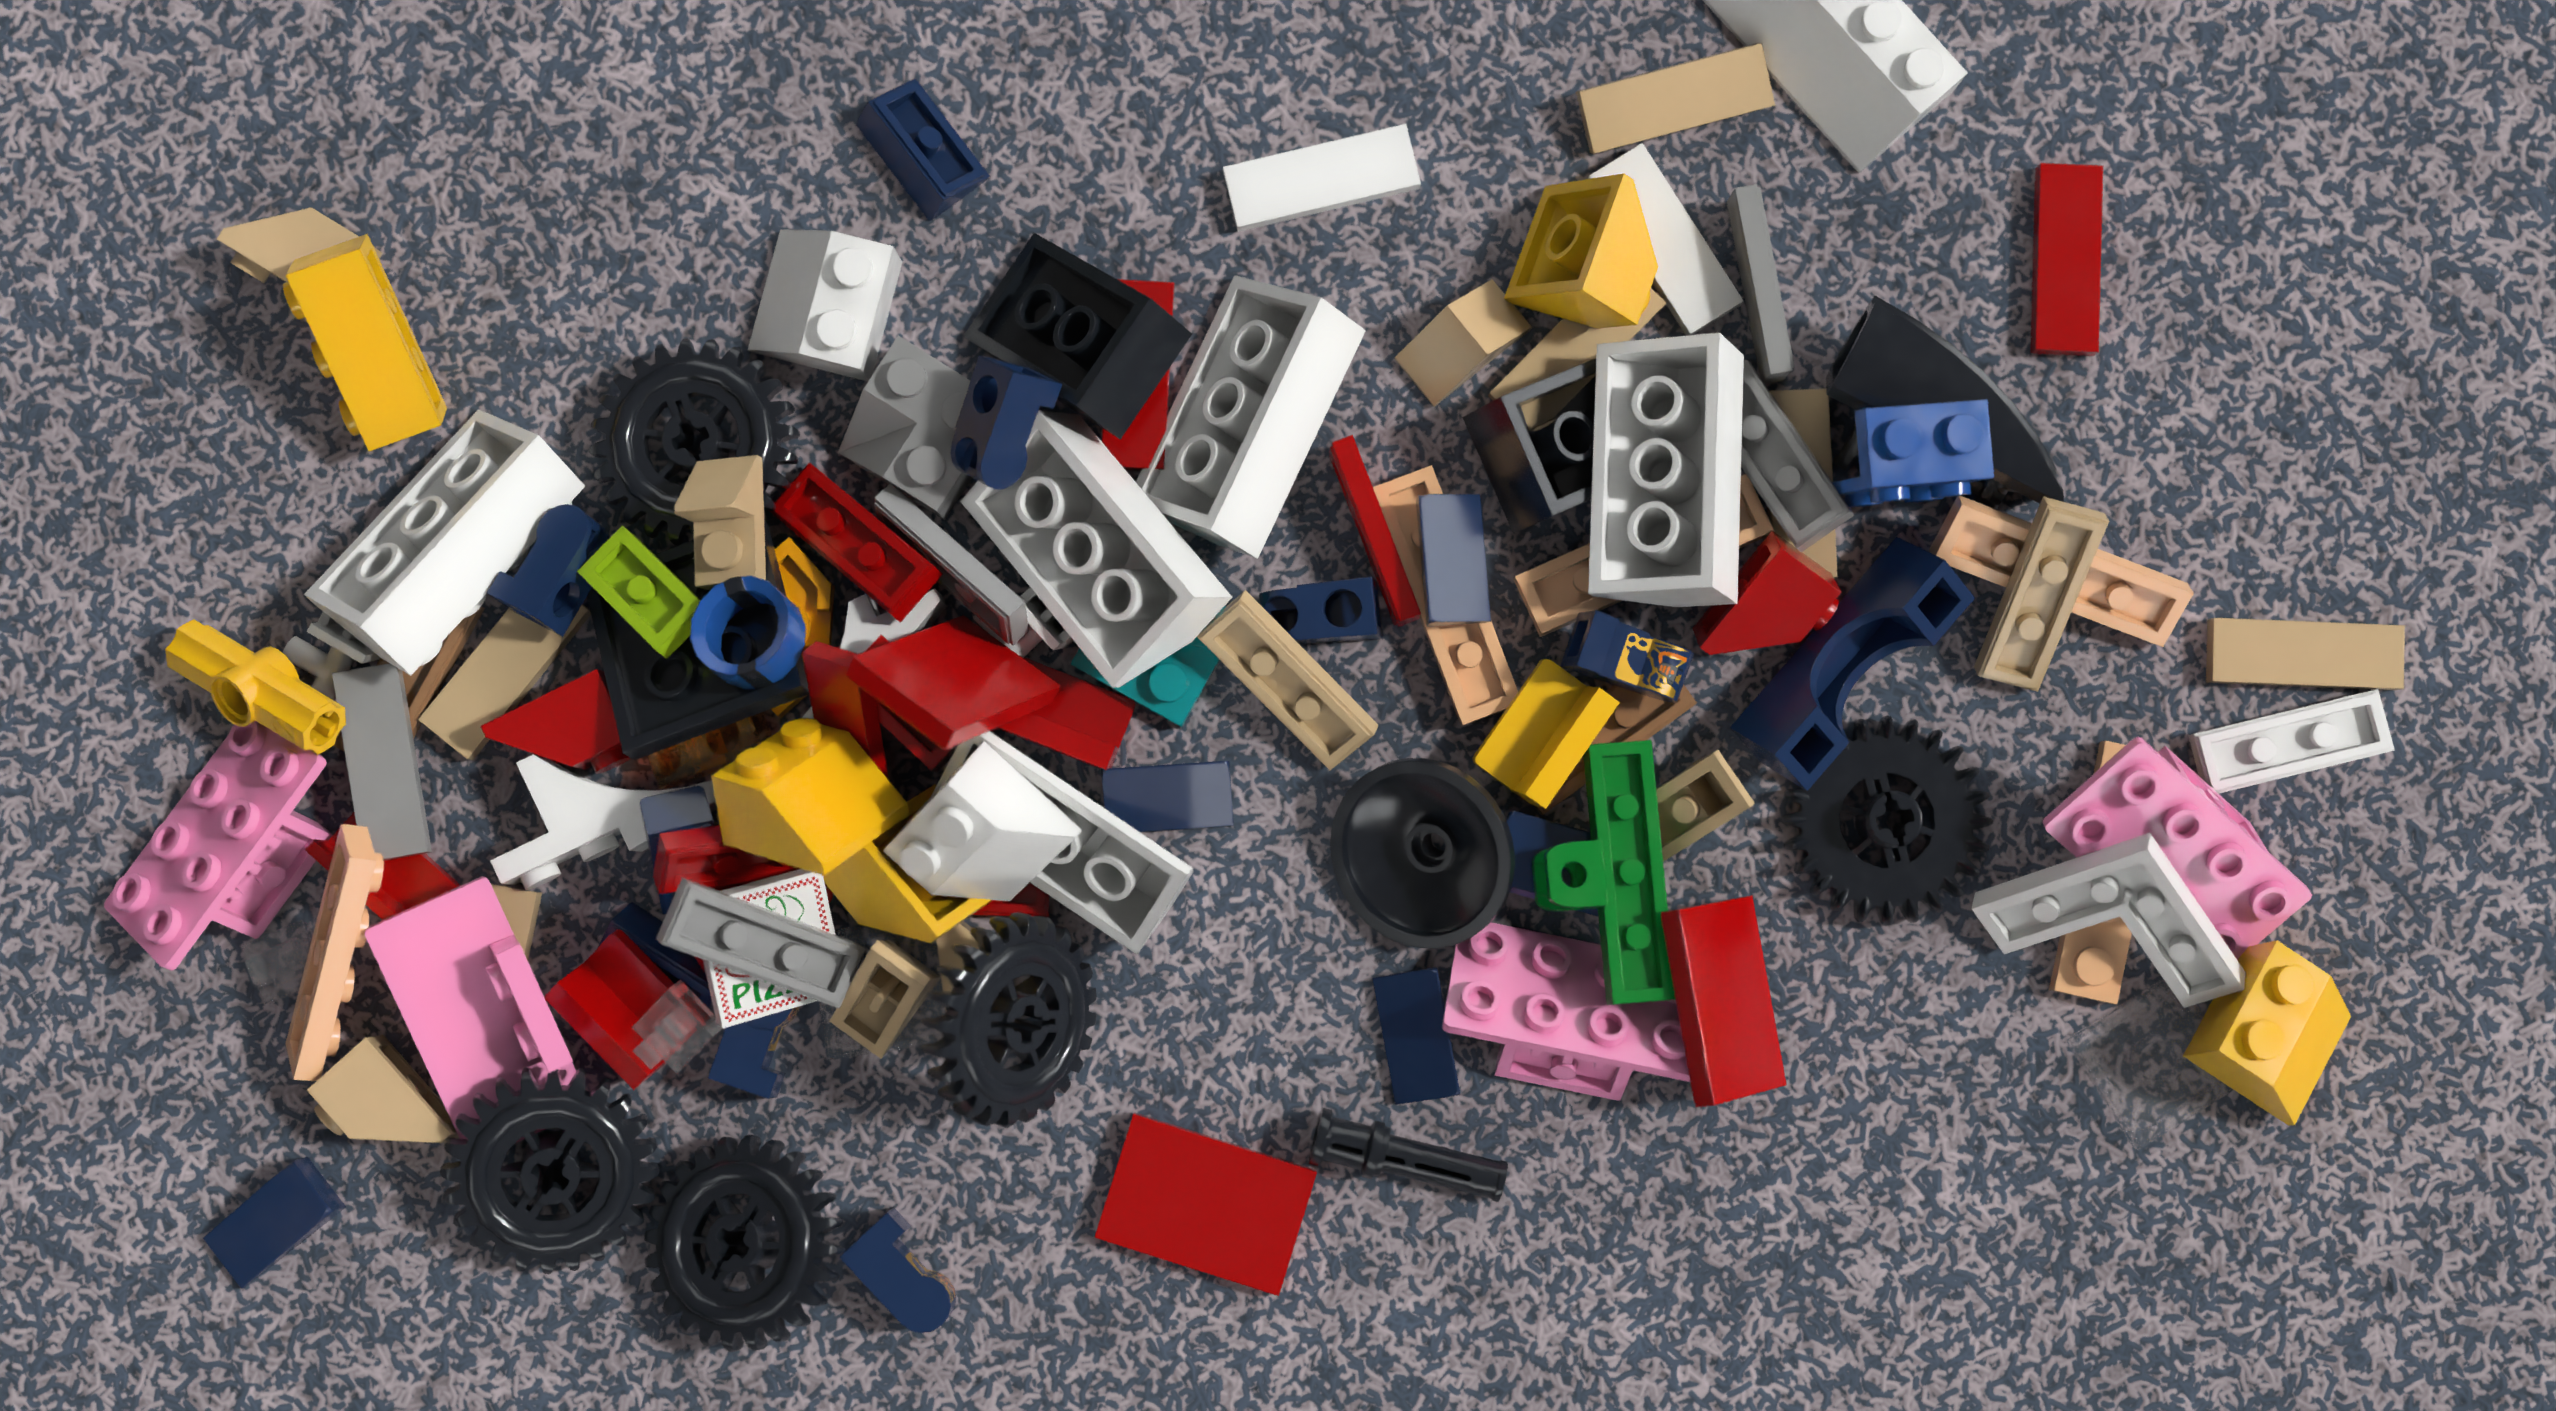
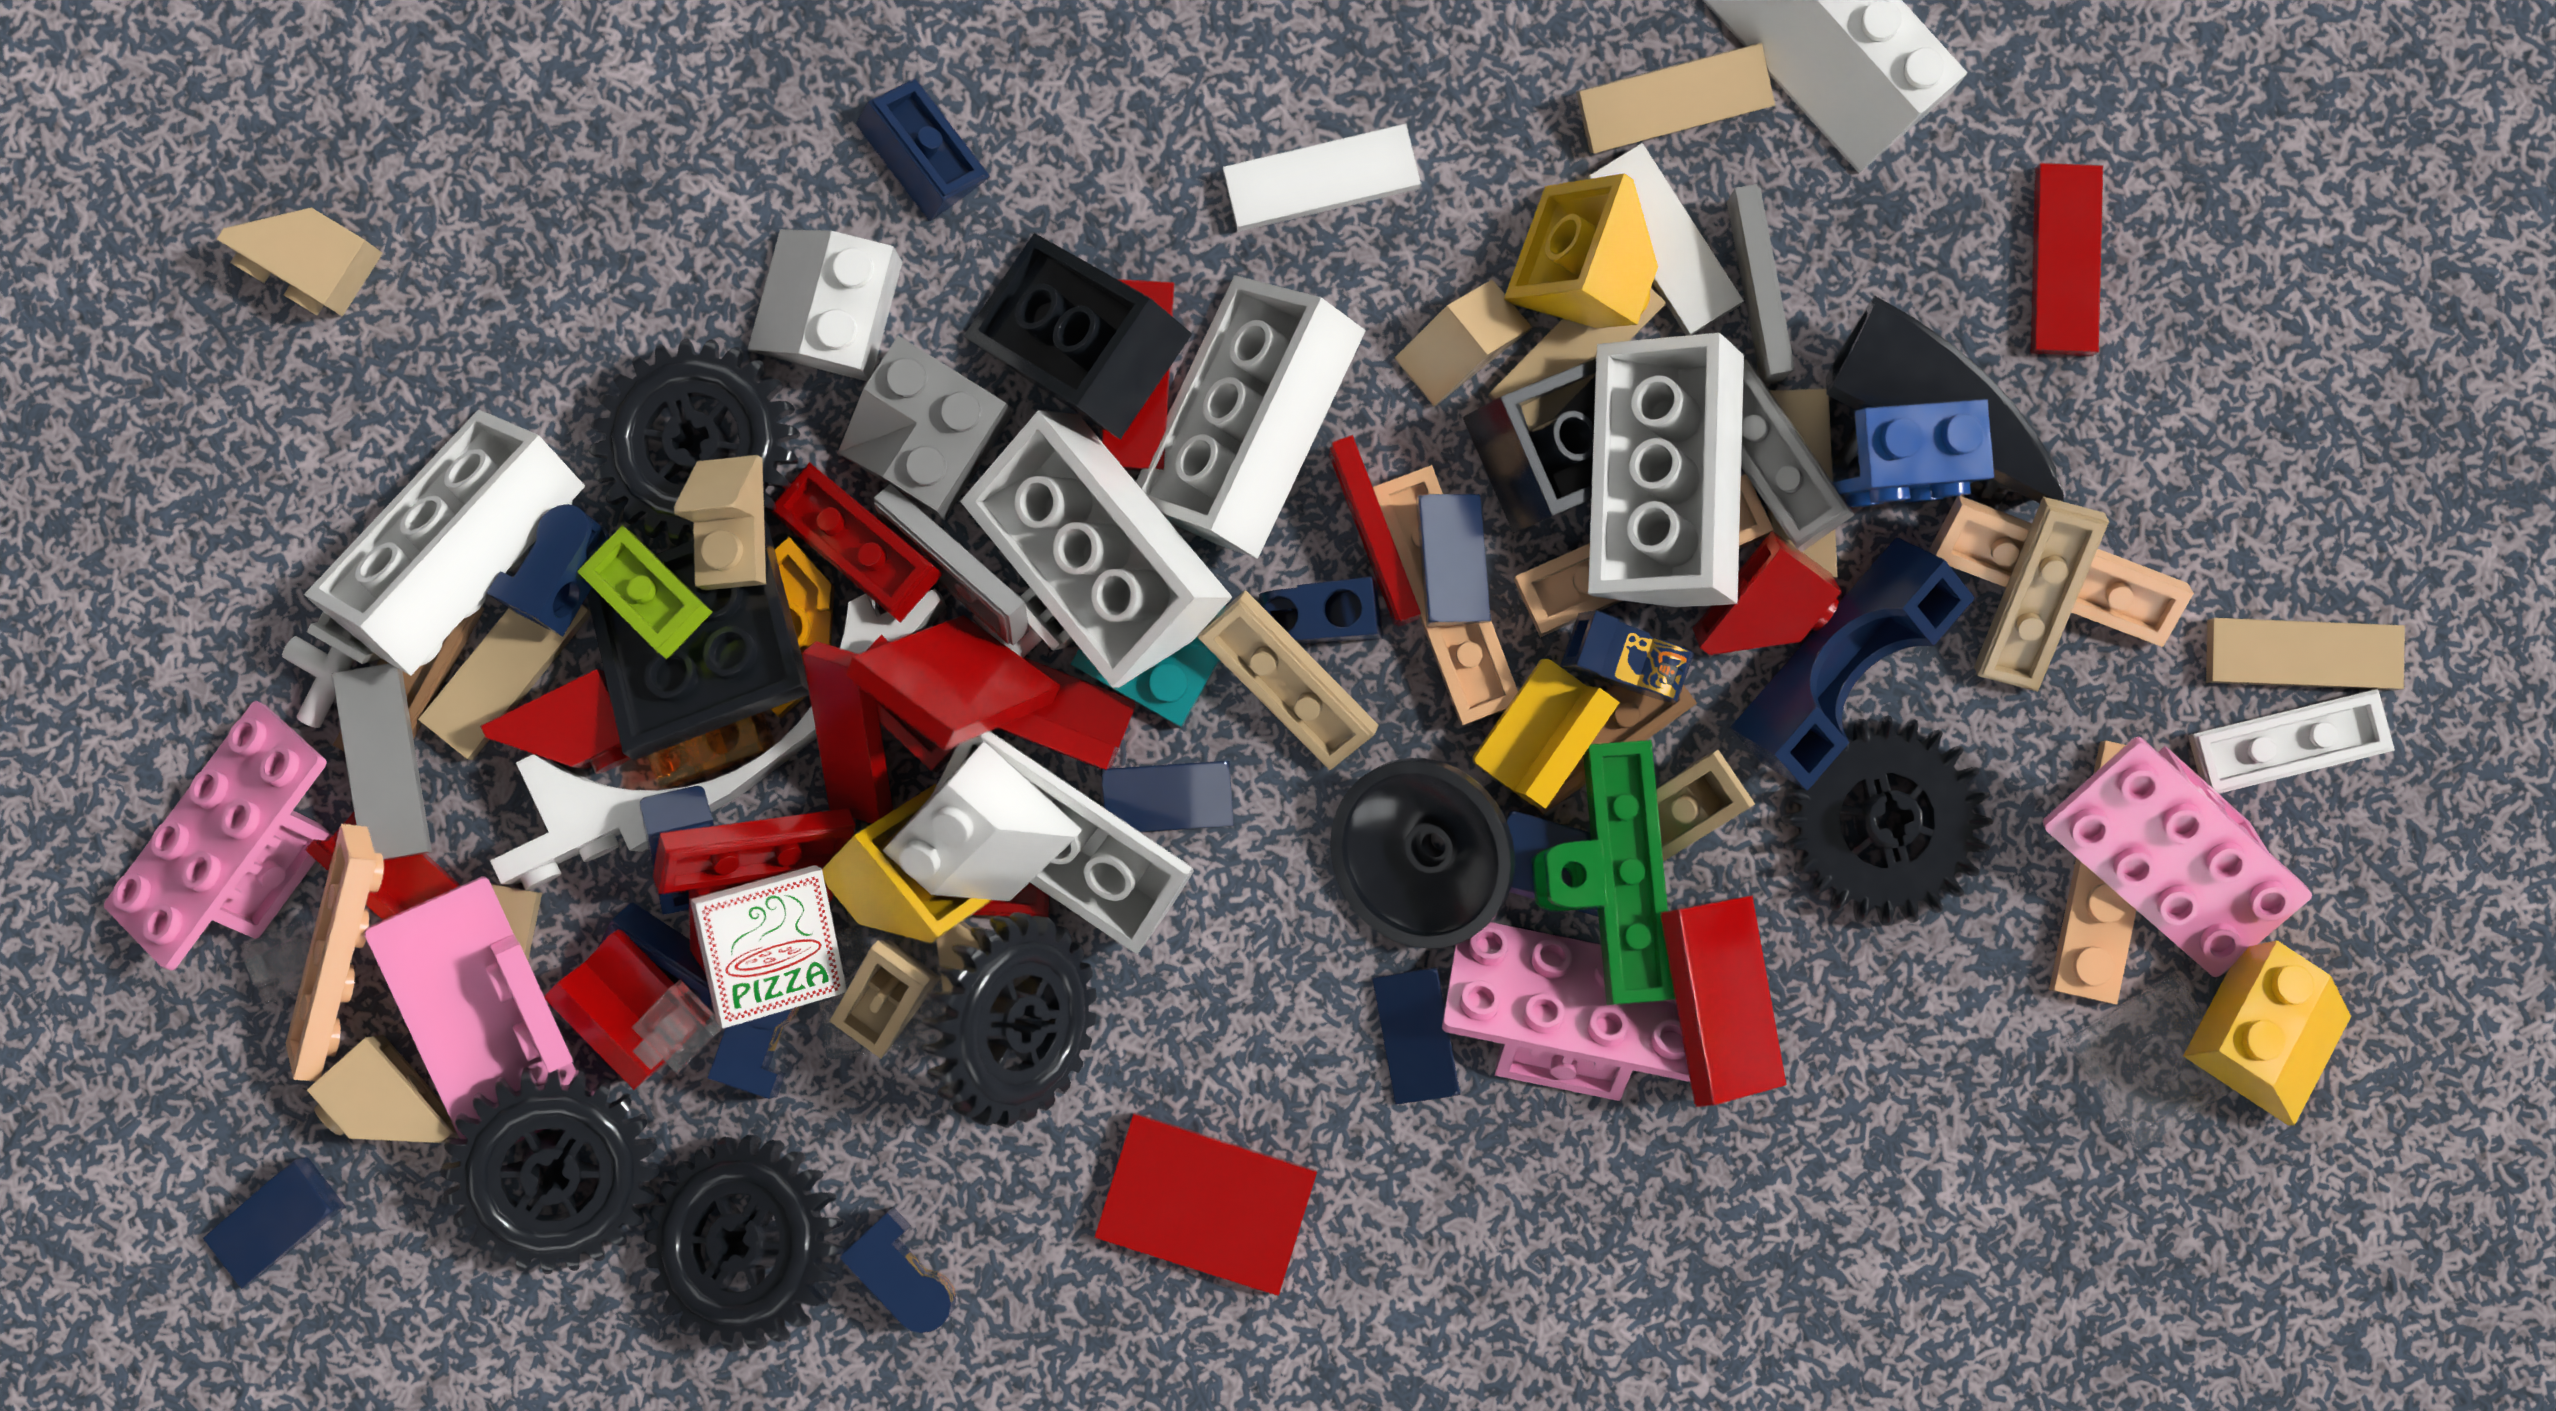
yellow piece [165,619,346,755] -> none
yellow brick [283,234,447,451] -> none
light grey tile [656,878,865,1009] -> none
blue piece [690,576,806,689] -> none
yellow slope [711,718,909,876] -> none
dark blue leg [950,355,1062,490] -> none
black pin [1308,1107,1508,1202] -> none
white plate [1972,833,2246,1008] -> none

